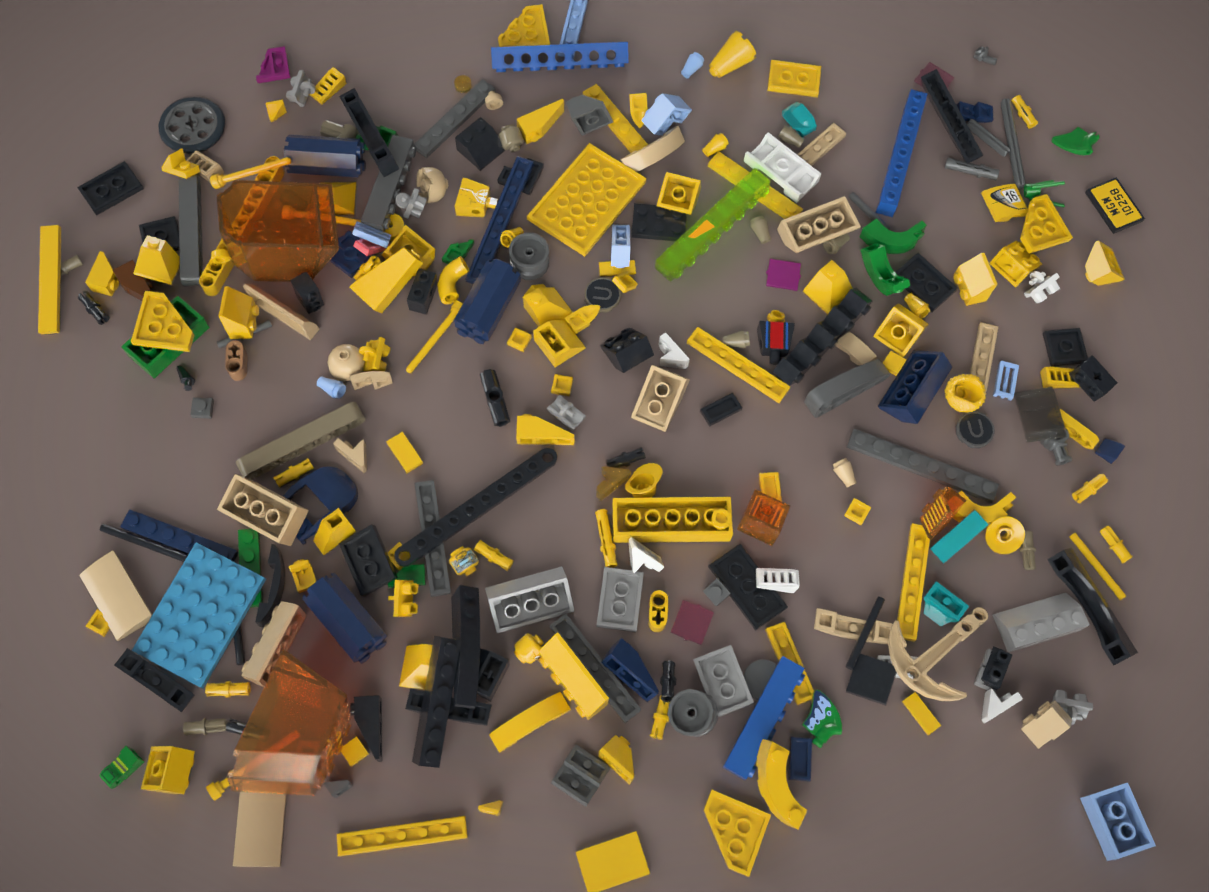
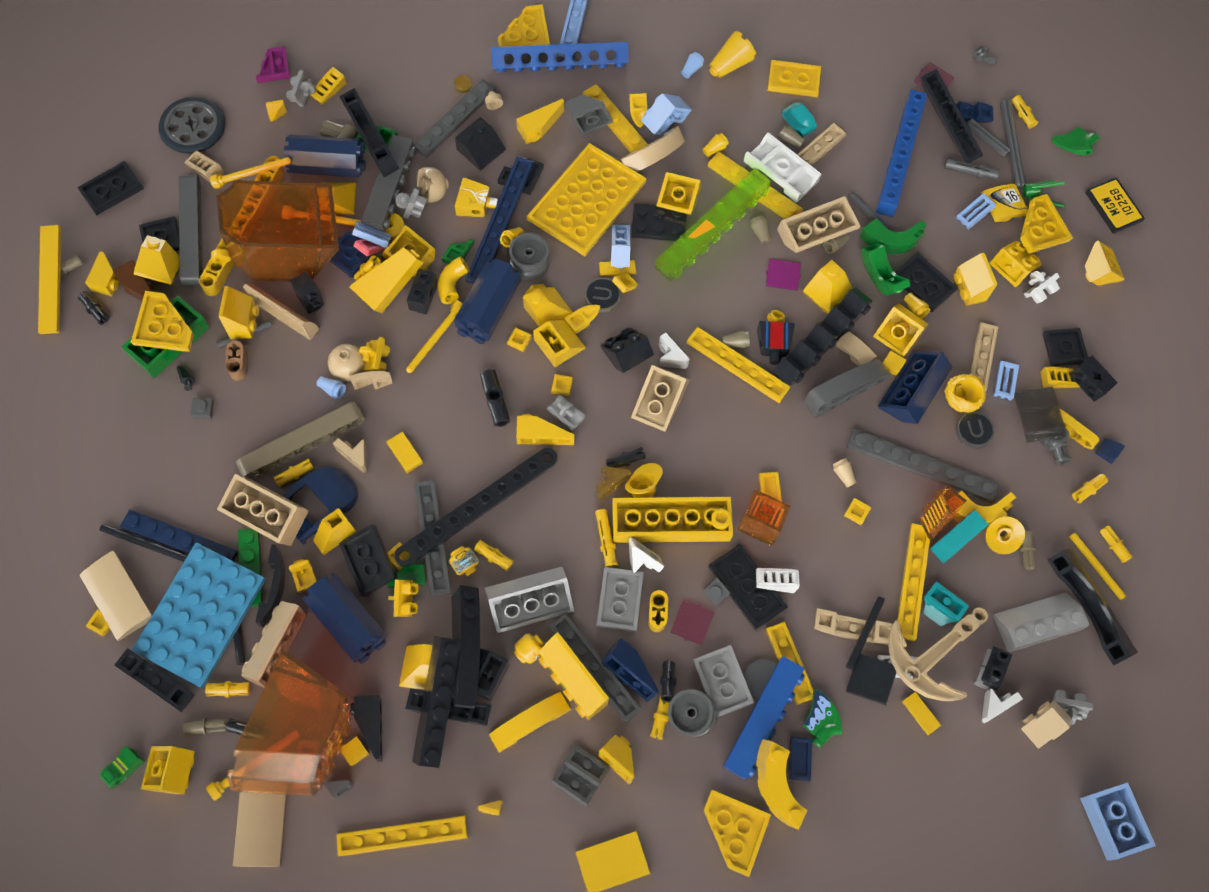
yellow slope [161,149,200,179] -> none
dark tan head [499,124,524,152] -> none
black tile [700,393,742,427] -> none
none -> light blue tile [956,193,996,230]

